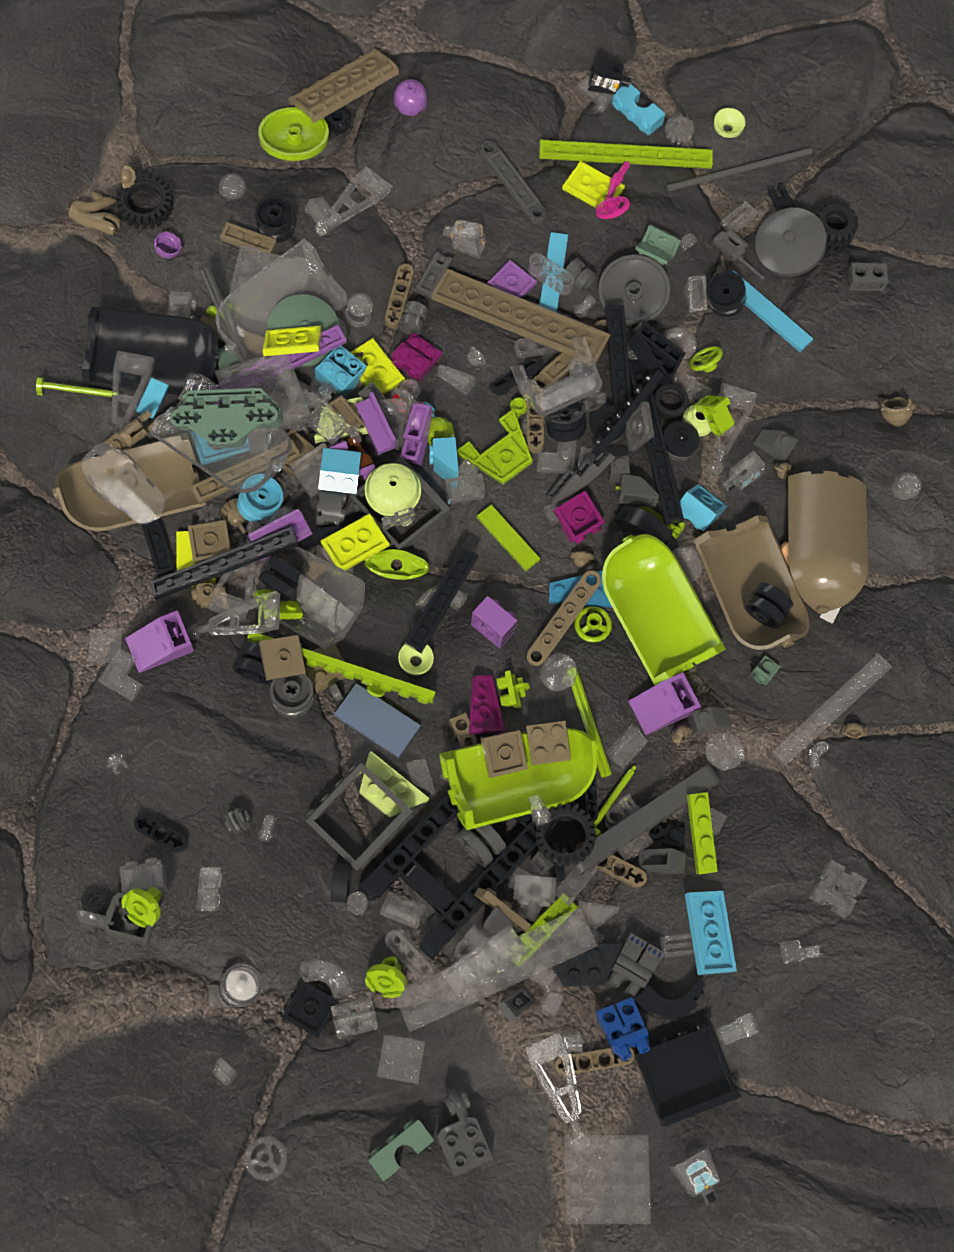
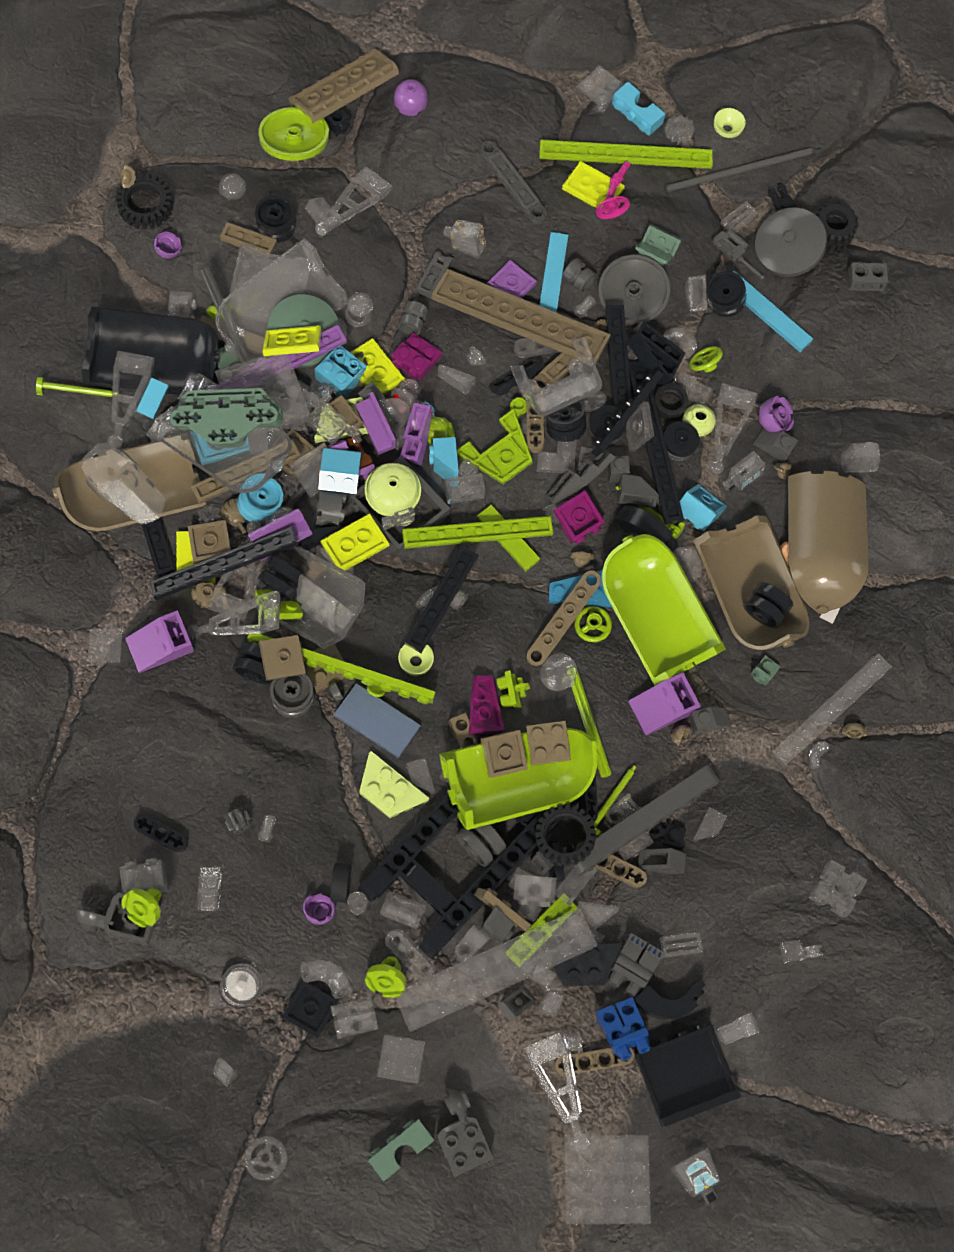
dark tan piece [69,192,122,235] -> none
clear plate [99,648,143,702] -> none
dark tan plate [101,410,159,453] -> none
clear plate [106,753,128,775] -> none
dark grey window [306,763,415,872] -> none
lime piece [364,549,429,580] -> none
dark tan beam [385,264,413,329] -> none
clear slope [441,925,526,998] -> none
medium lavender brick [471,596,517,649] -> none
clear beam [528,253,574,295] -> none
clear cone [528,794,552,826] -> none
black torso [588,55,631,95] -> none
clear slope [605,727,648,769] -> none
clear tile [680,233,697,250] -> none
medium azure plate [685,891,737,975] -> none
lime plate [687,792,718,874] -> none
lime tile [694,395,734,436] -> none
clear dish [704,732,744,771] -> none
dark tan hair [880,397,915,427] -> none
clear hair [891,472,922,501] -> none
none -> medium lavender hair [303,893,335,925]
none -> lime tile [402,516,553,549]
none -> medium lavender cylinder [759,396,794,432]
none -> clear torso [841,442,880,472]

